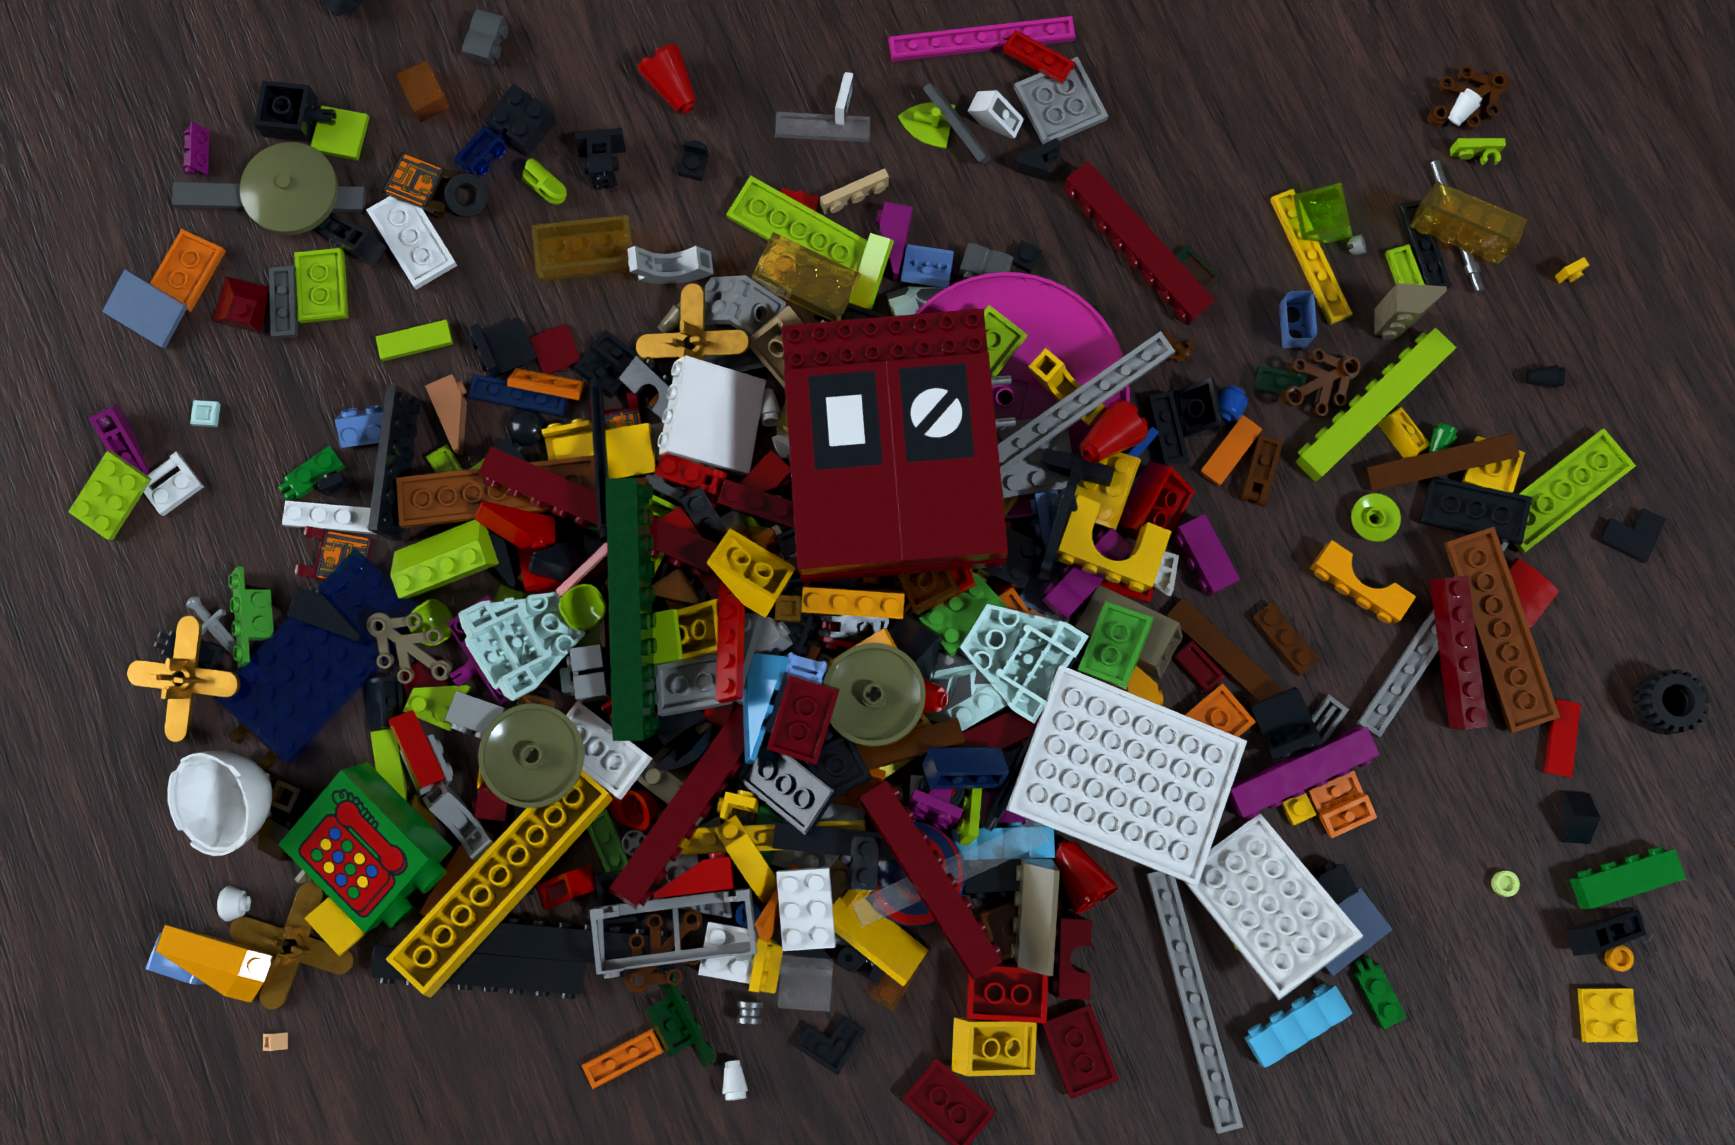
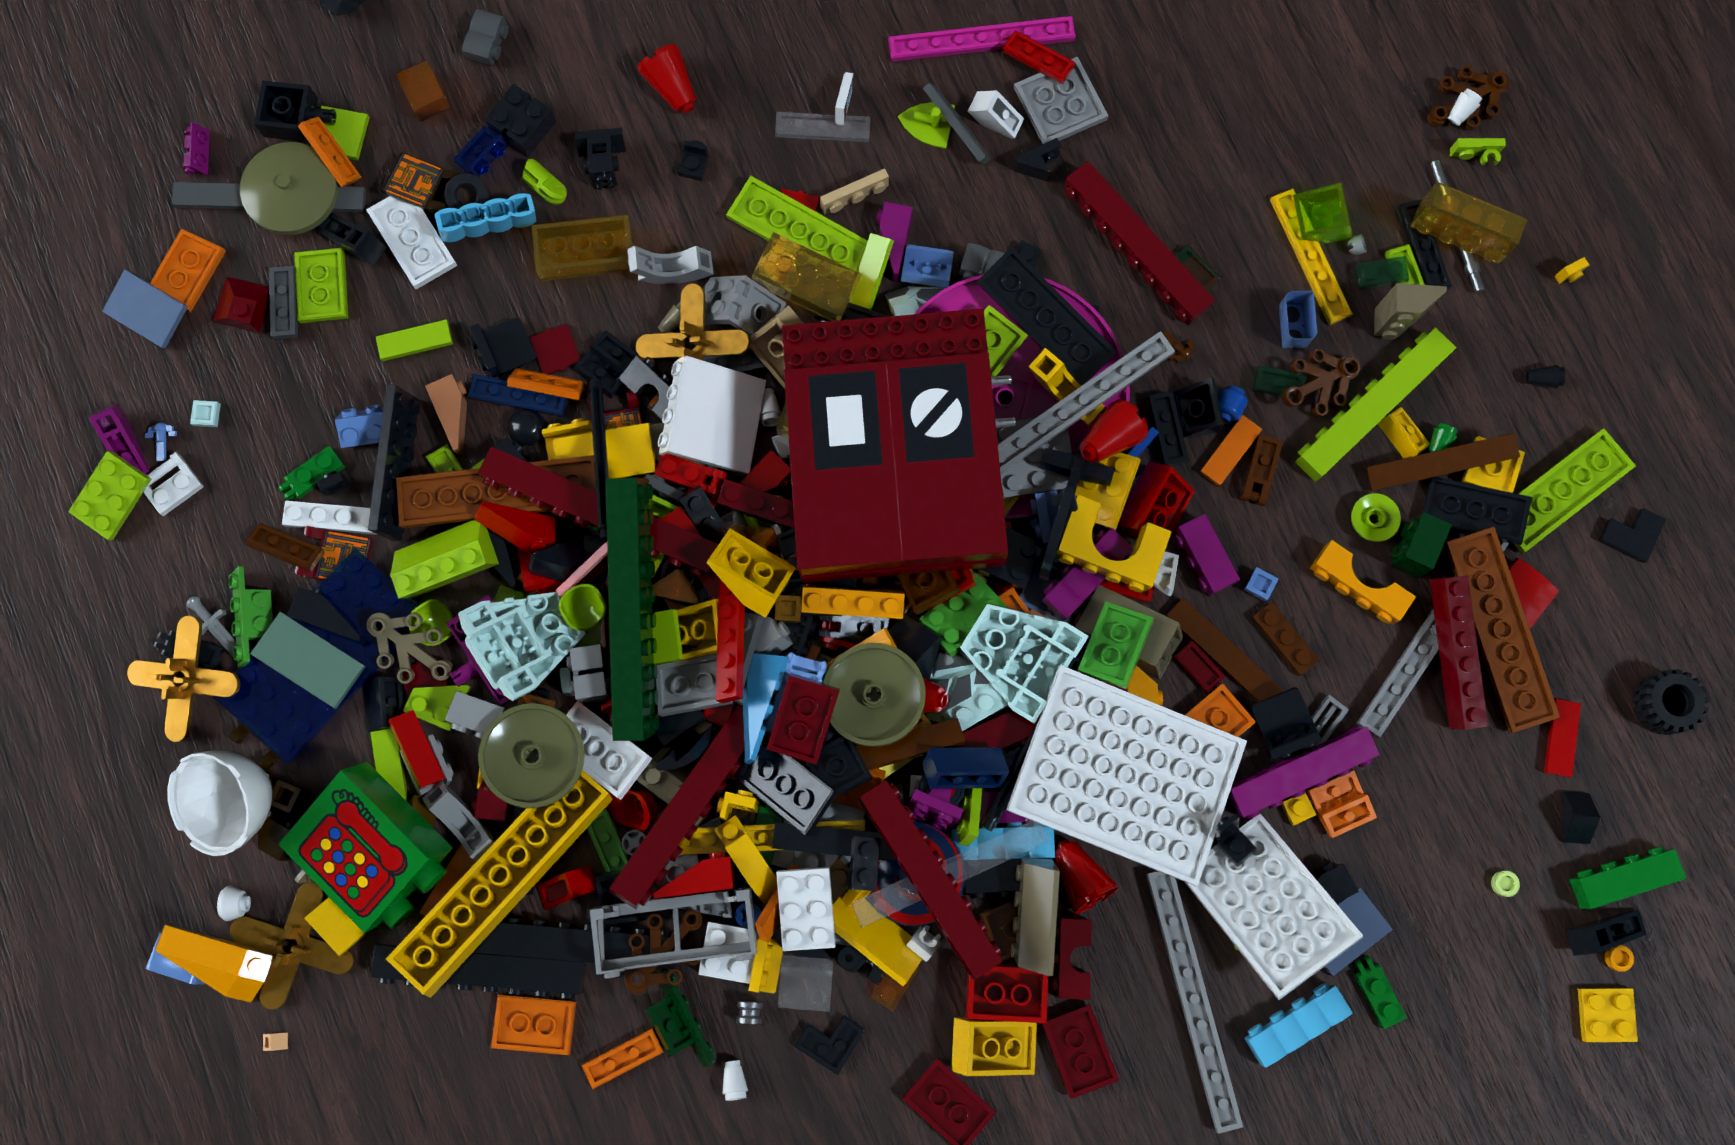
none -> medium blue piece [145,422,177,462]
none -> reddish brown tile [245,523,325,572]
none -> sand green tile [250,612,366,709]
none -> orange tile [298,116,361,187]
none -> medium azure brick [435,193,537,242]
none -> orange tile [491,994,577,1055]
none -> white tile [906,925,941,962]
none -> black plate [976,247,1117,386]
none -> black bracket [1216,814,1257,867]
none -> medium blue plate [1244,567,1279,602]
none -> clear green plate [1356,256,1409,289]
none -> dark green brick [1390,512,1452,578]

